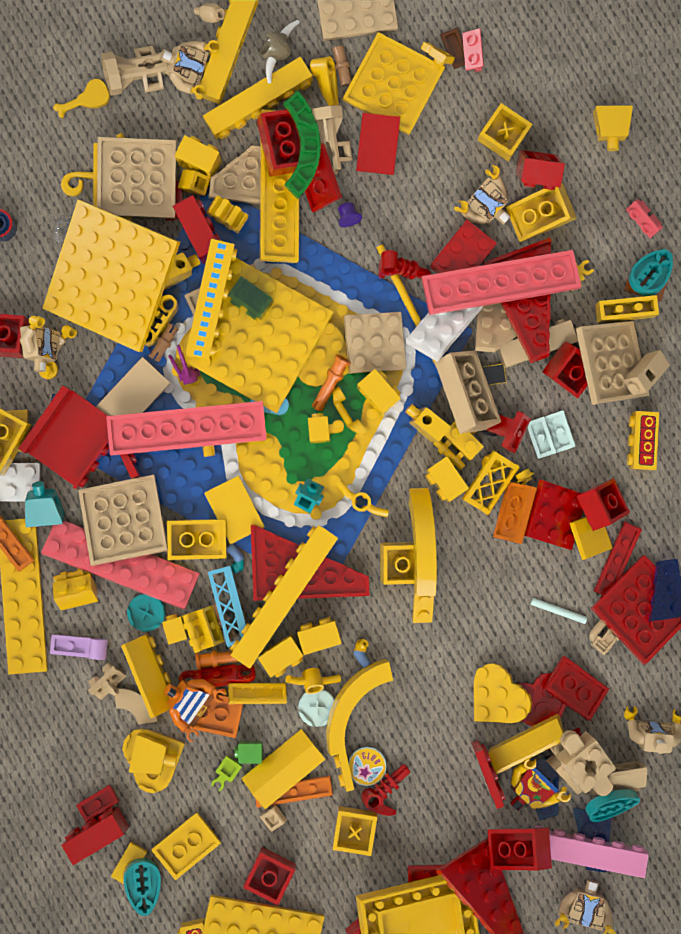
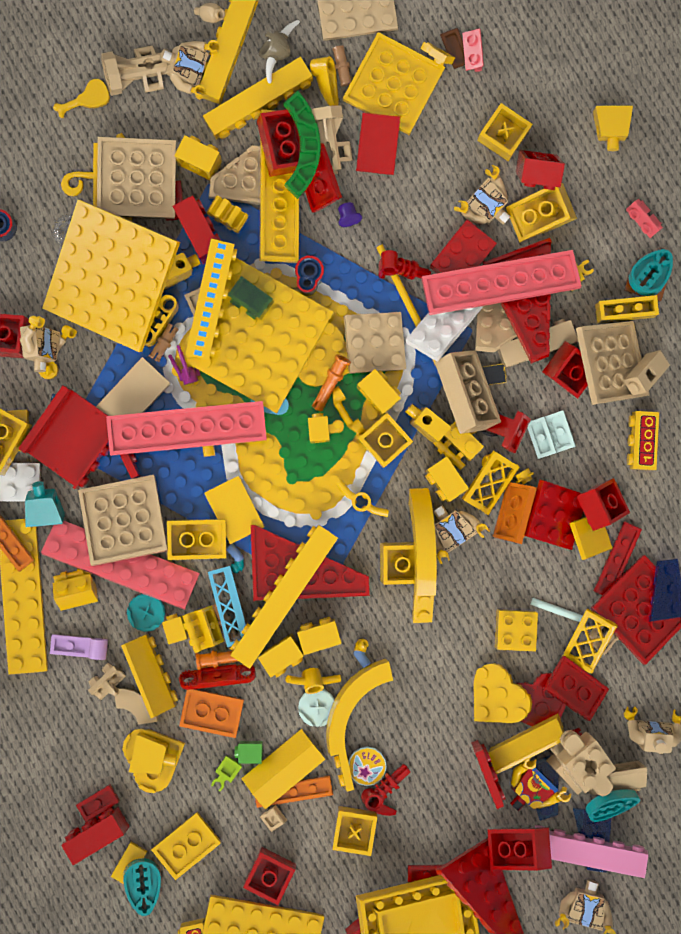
torso [164,679,227,742] -> none
yellow brick [177,169,210,196] -> none
yellow plate [228,683,287,704] -> none
teal brick [293,478,324,514] -> none
none -> dark blue piece [295,256,324,296]
none -> yellow brick [358,413,413,468]
none -> torso [433,505,490,564]
none -> yellow brick [495,609,538,651]
none -> yellow window [563,608,618,674]

